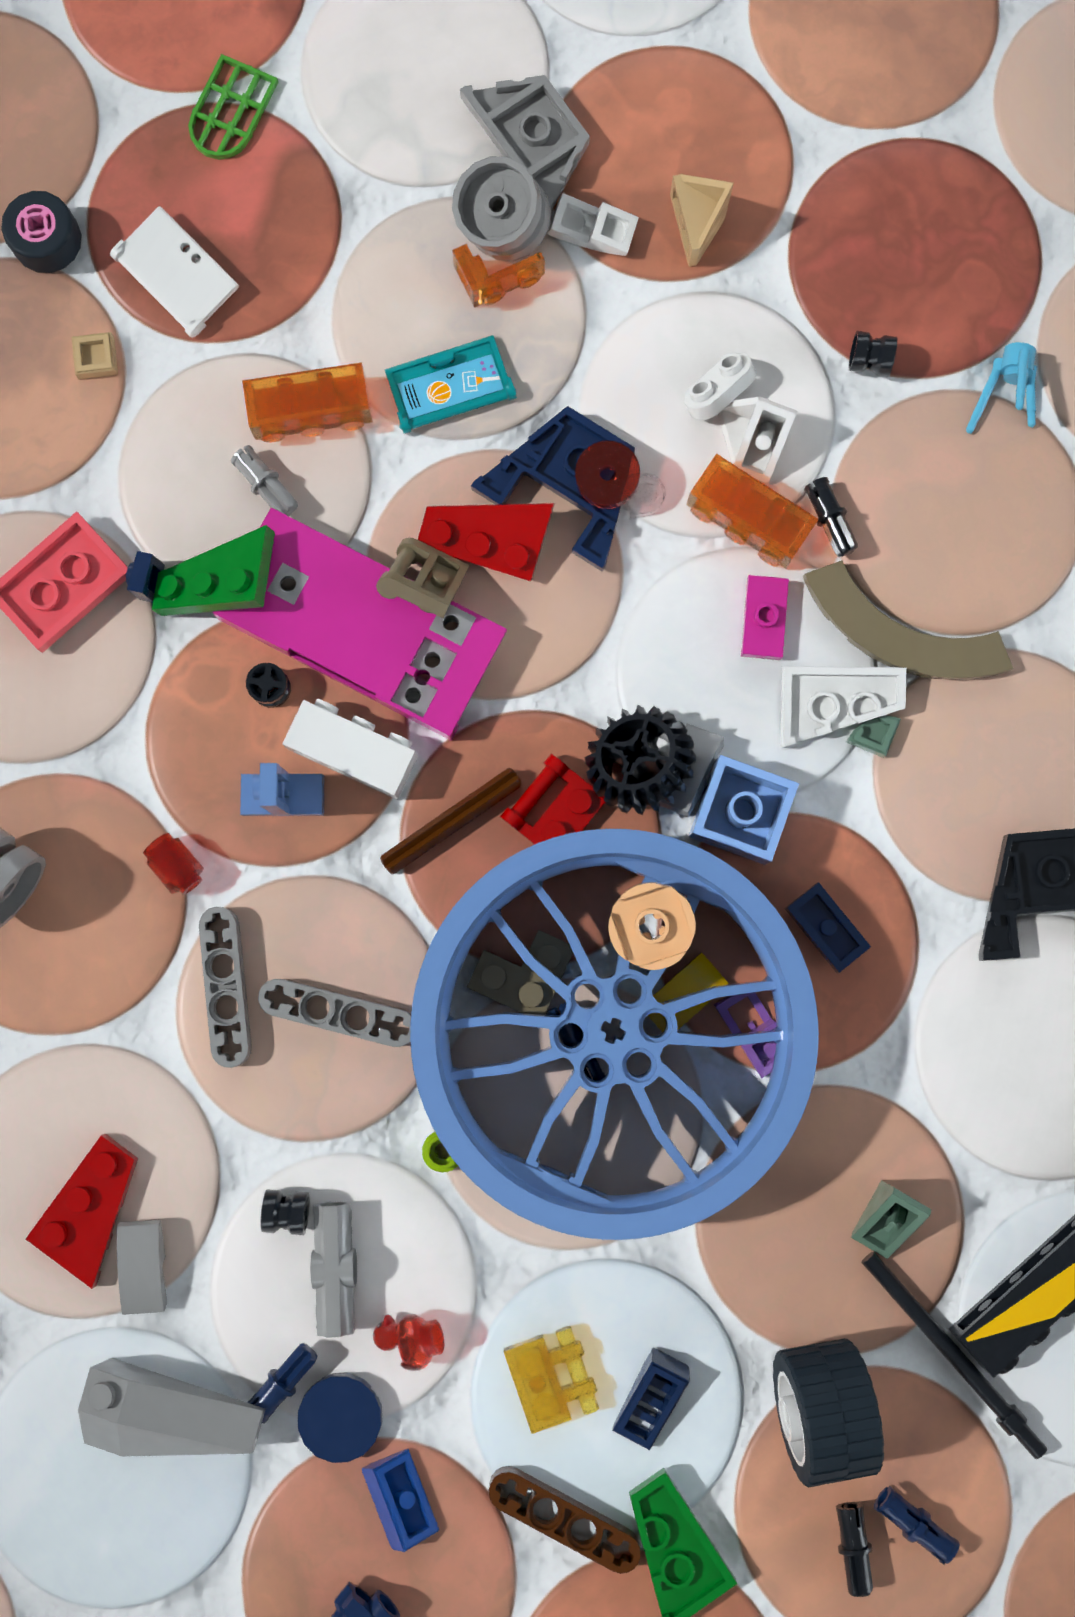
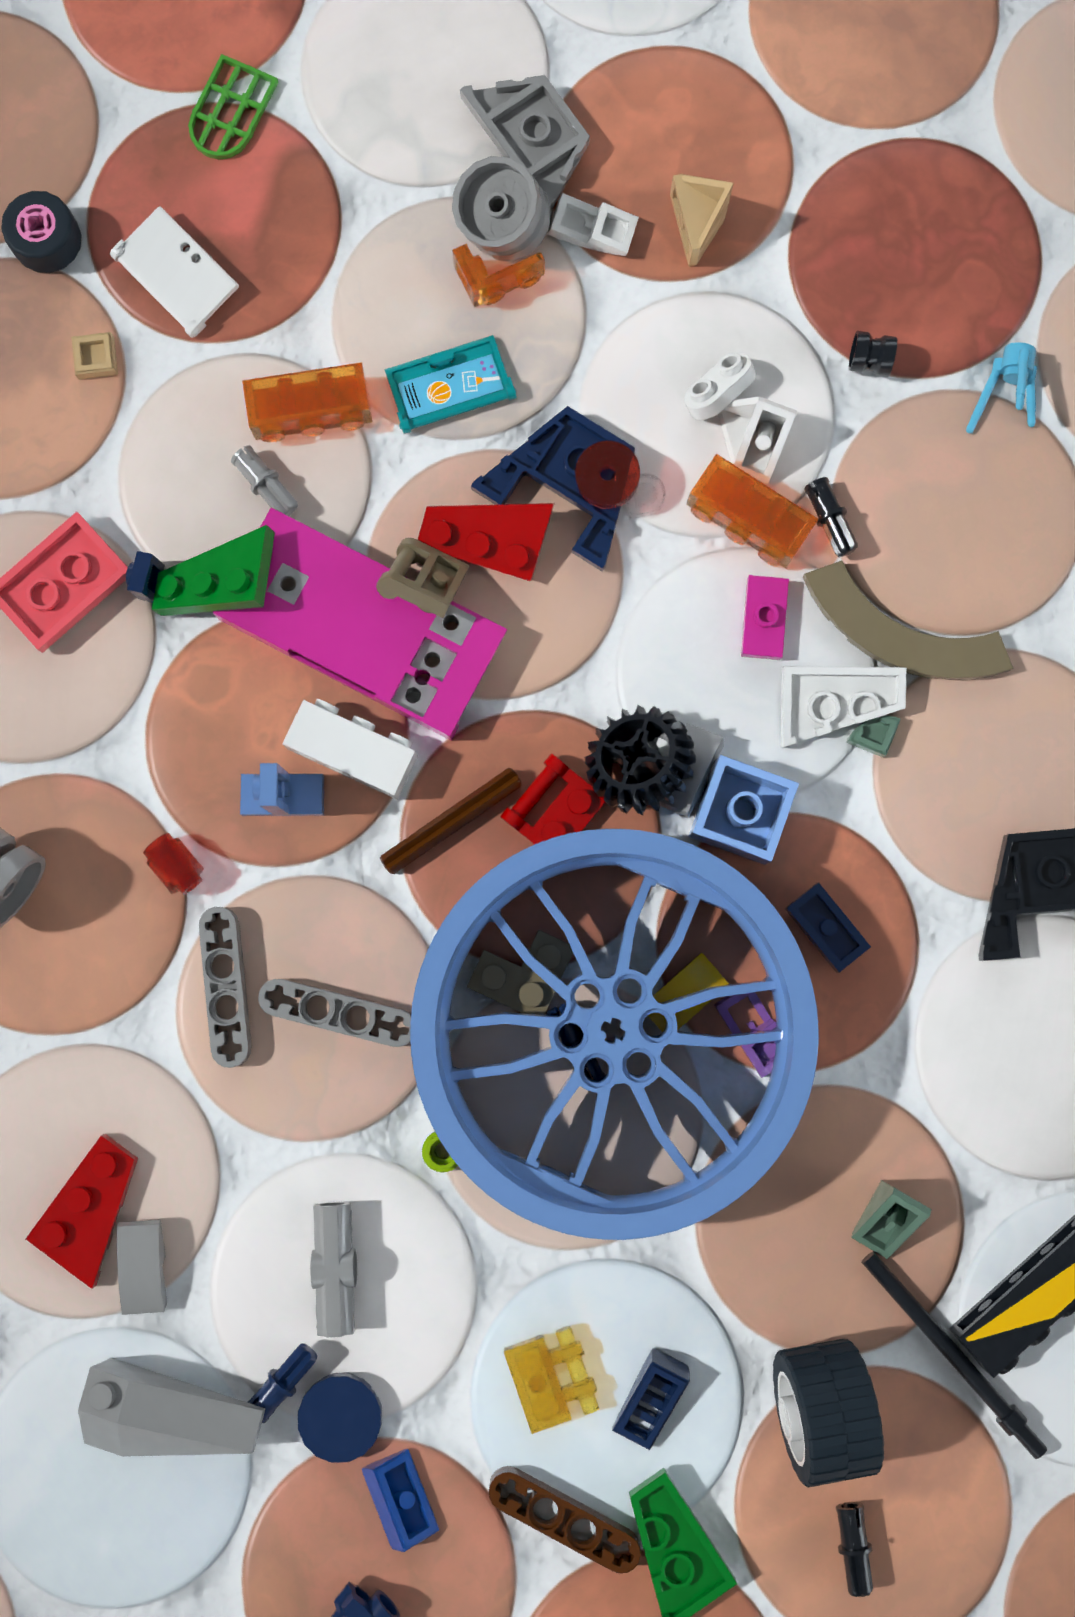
black wheel [246,663,291,708] -> none
black wheel [261,1189,310,1235] -> none
clear red animal [373,1314,445,1371] -> none
light nougat plate [608,882,696,970] -> none
dark blue pin [874,1486,960,1565] -> none

